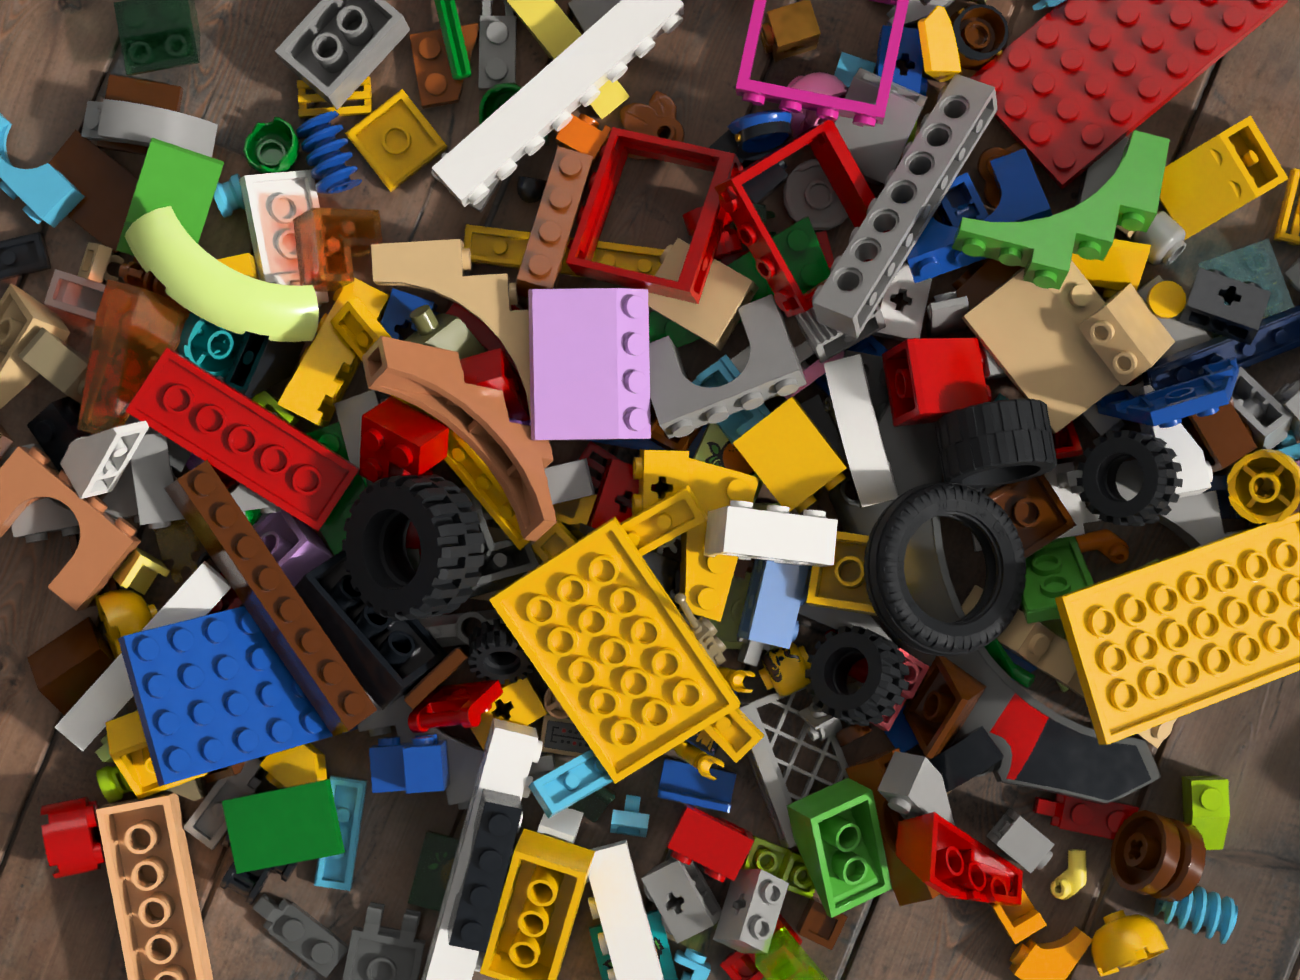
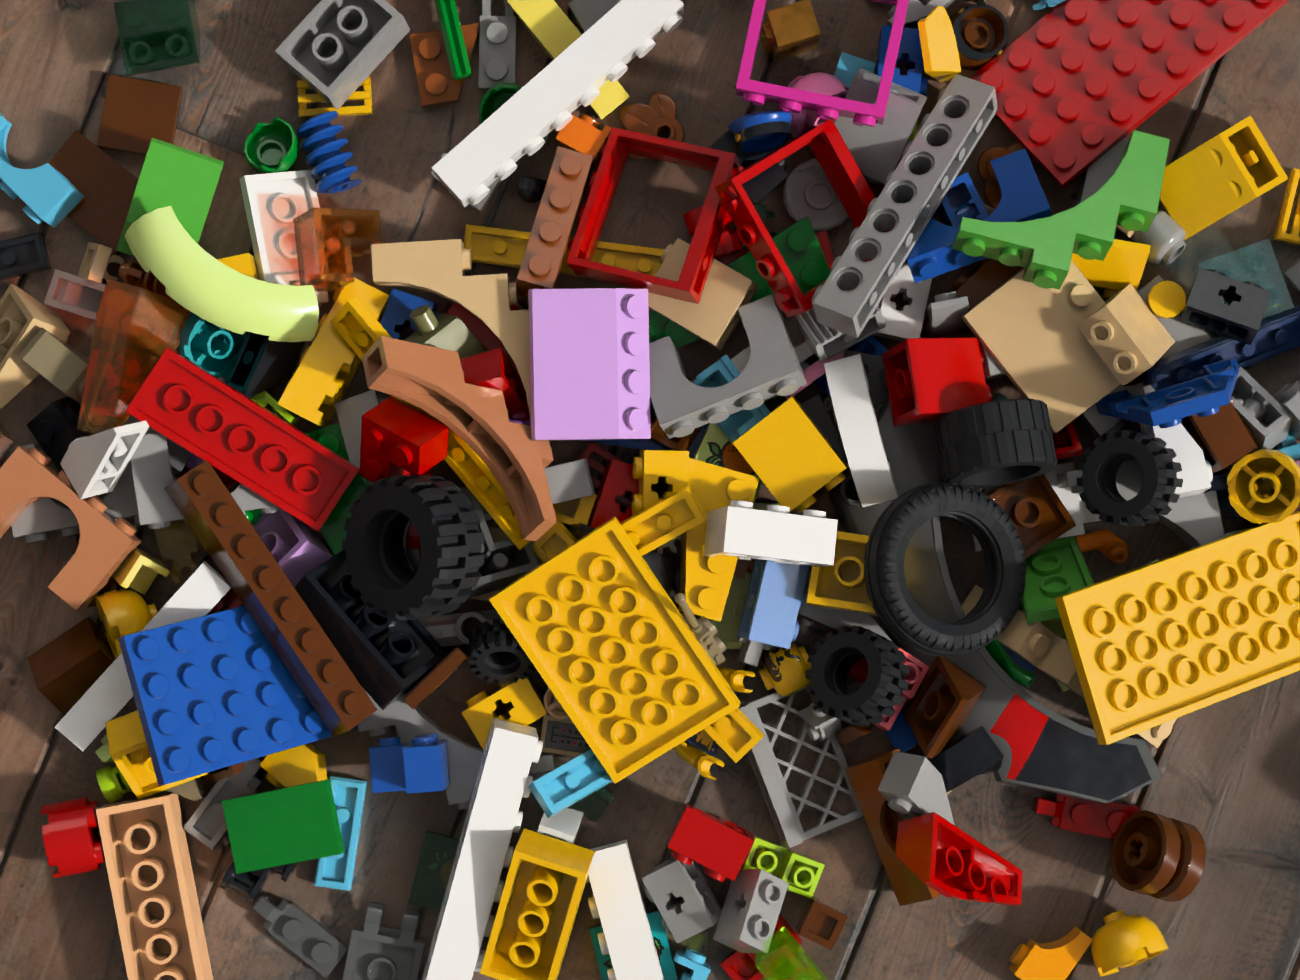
light grey arch [81,99,218,157] -> none
medium azure wheel [213,173,245,218] -> none
yellow tile [345,89,448,192] -> none
red plate [408,680,503,733] -> none
black arch [447,789,523,953] -> none
medium azure tile [610,795,650,837] -> none
blue panel [657,757,737,813] -> none
bright green slope [787,778,892,918] -> none
light grey brick [986,808,1055,873] -> none
light orange panel [989,888,1047,944] -> none
light yellow arm [1050,849,1087,900] -> none
medium azure piece [1154,886,1238,944] -> none
lime slope [1182,775,1230,850] -> none

